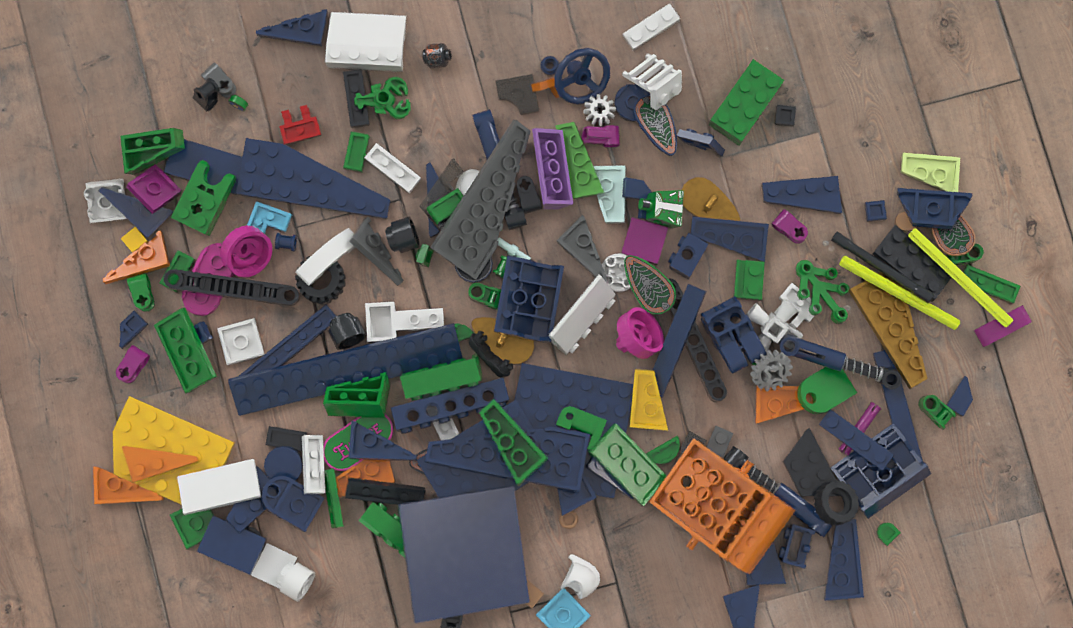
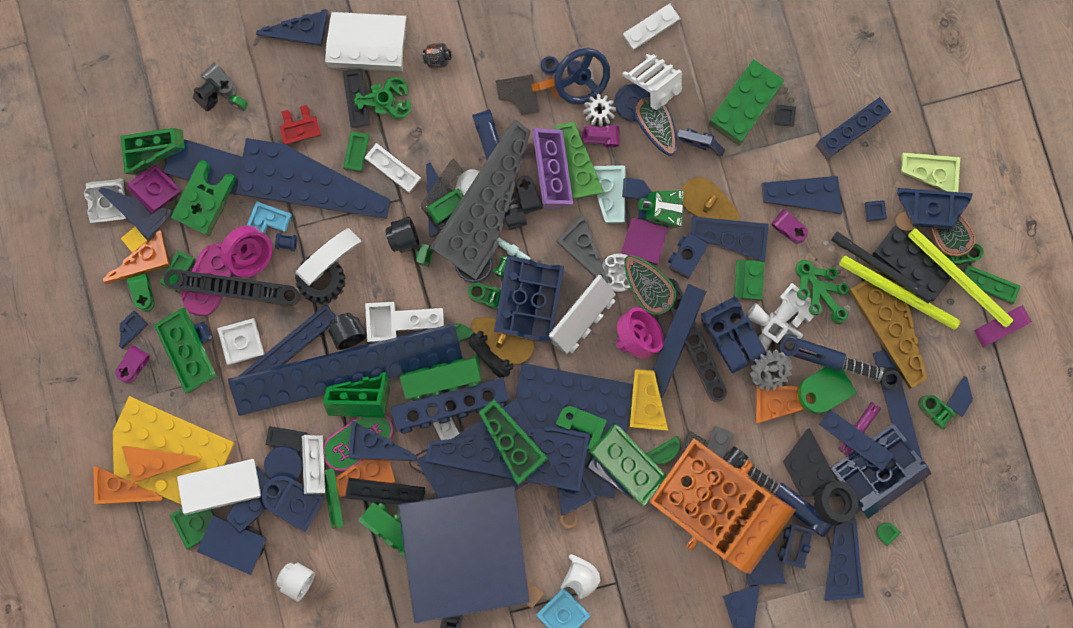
white sticker [251,543,297,589] -> none
dark grey wing [349,217,404,286] -> none
none -> dark blue brick [816,97,891,160]

